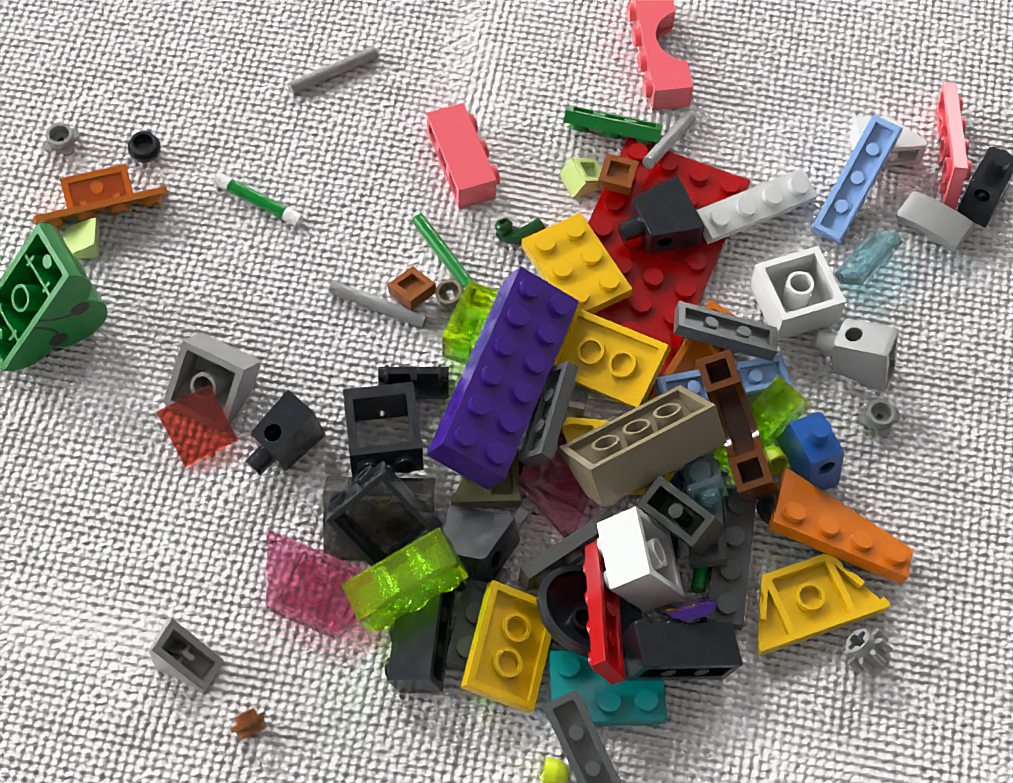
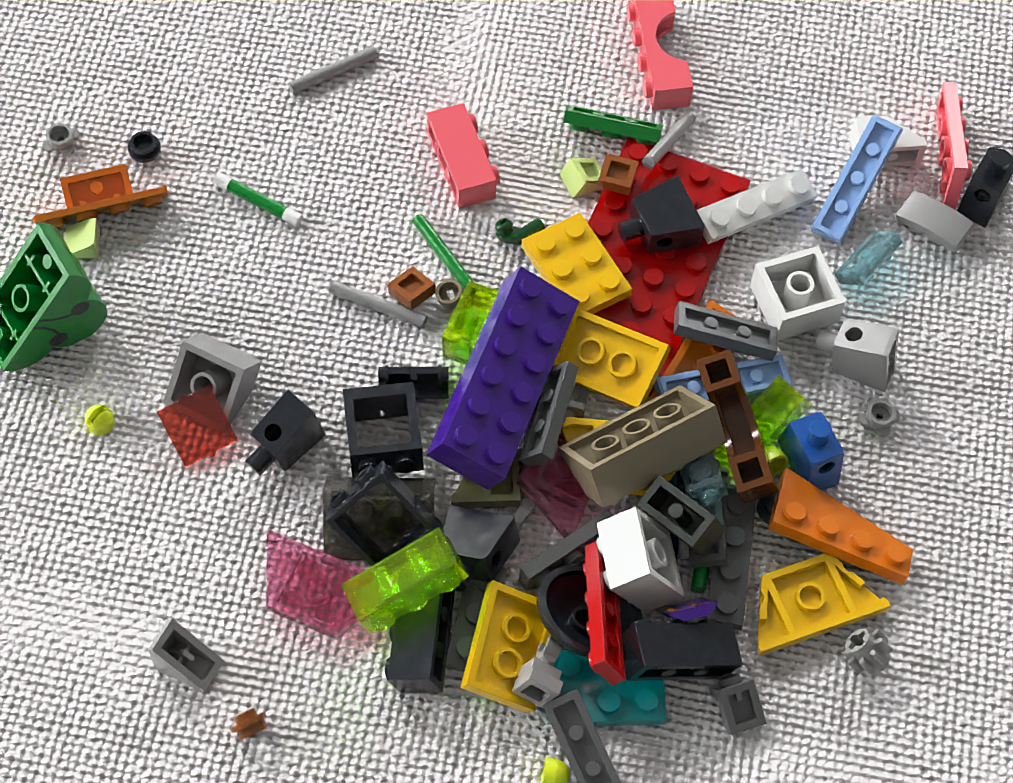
none -> neon yellow hinge [85,405,115,436]
none -> light grey piece [512,636,563,707]
none -> dark grey bracket [709,673,767,735]

